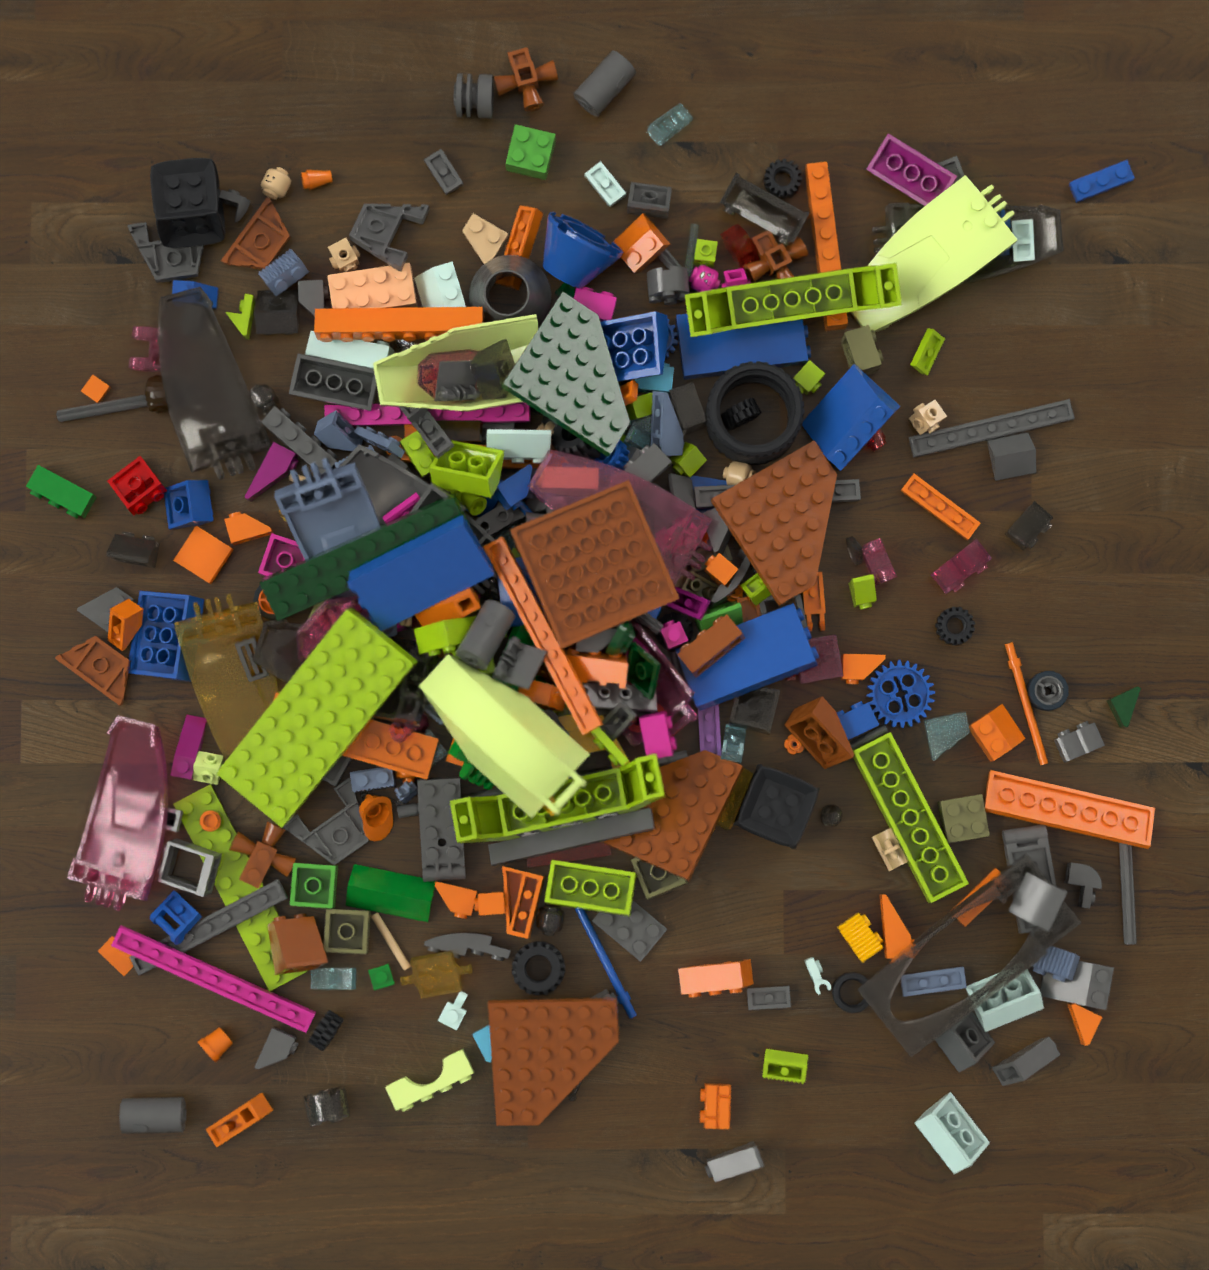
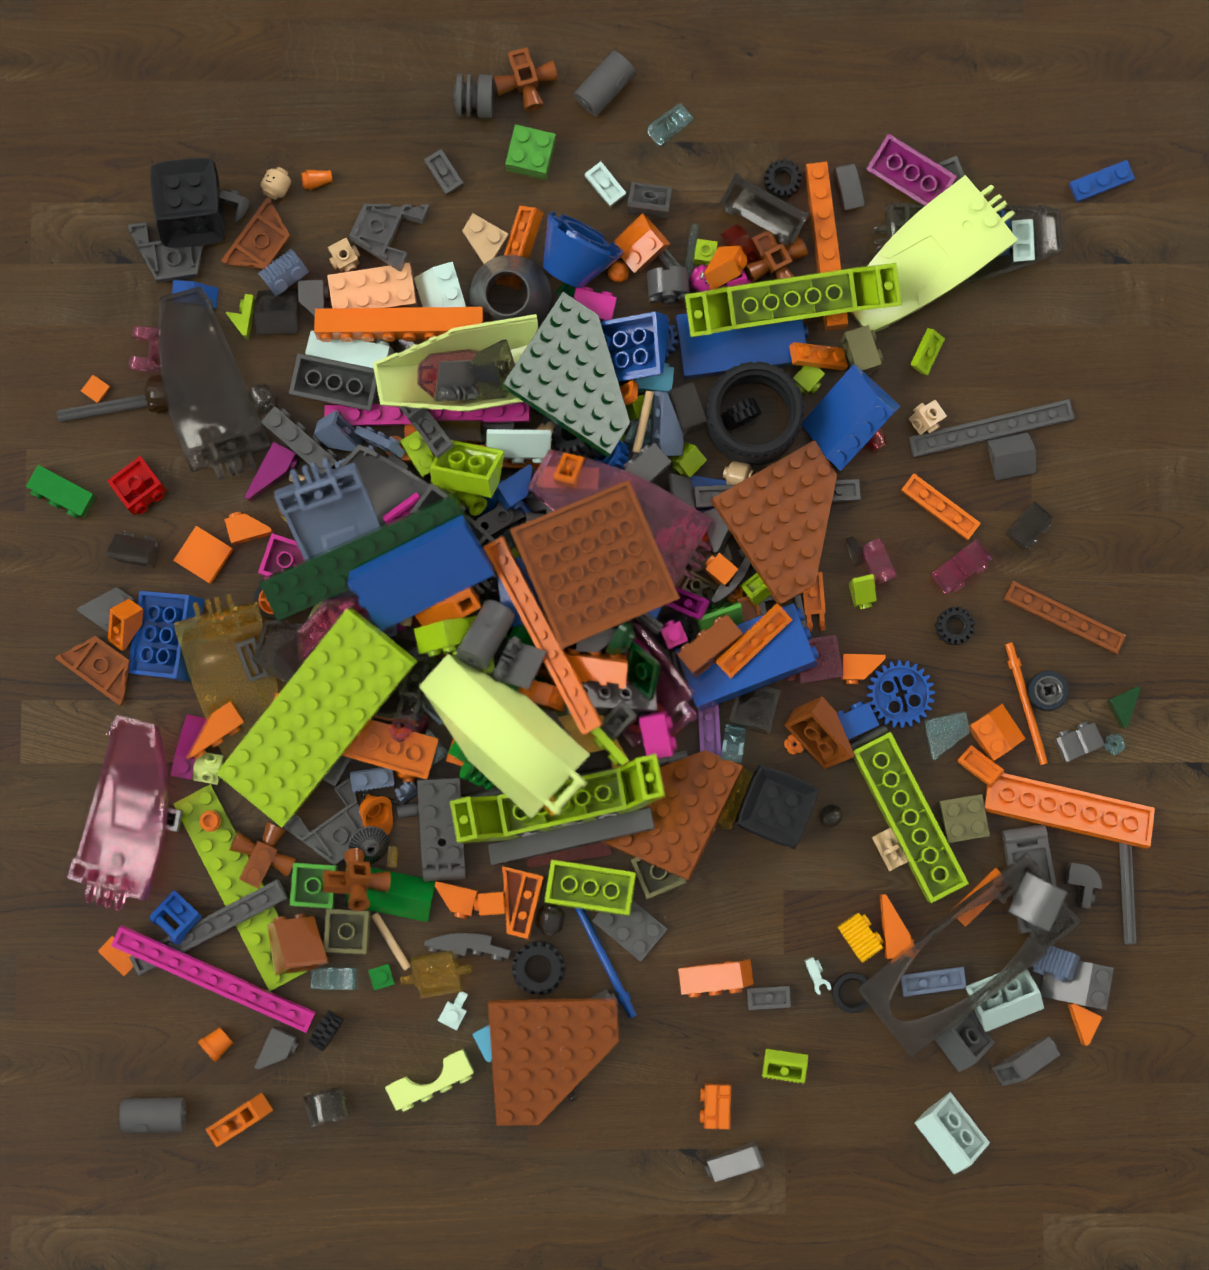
dark grey window [158,838,222,897] -> none
blue slope [164,480,213,529] -> none
none -> orange slope [186,702,244,759]
none -> dark orange brick [322,848,390,911]
none -> dish [347,826,389,864]
none -> clear yellow tile [387,846,398,868]
none -> orange slope [553,453,584,490]
none -> orange piece [607,260,629,282]
none -> tan bar [632,391,654,454]
none -> orange slope [704,246,747,290]
none -> orange plate [715,604,792,678]
none -> orange plate [789,342,848,370]
none -> dark grey slope [834,164,865,210]
none -> orange tile [958,745,1004,787]
none -> dark orange tile [1003,581,1126,654]
none -> clear light blue plate [1104,734,1125,755]

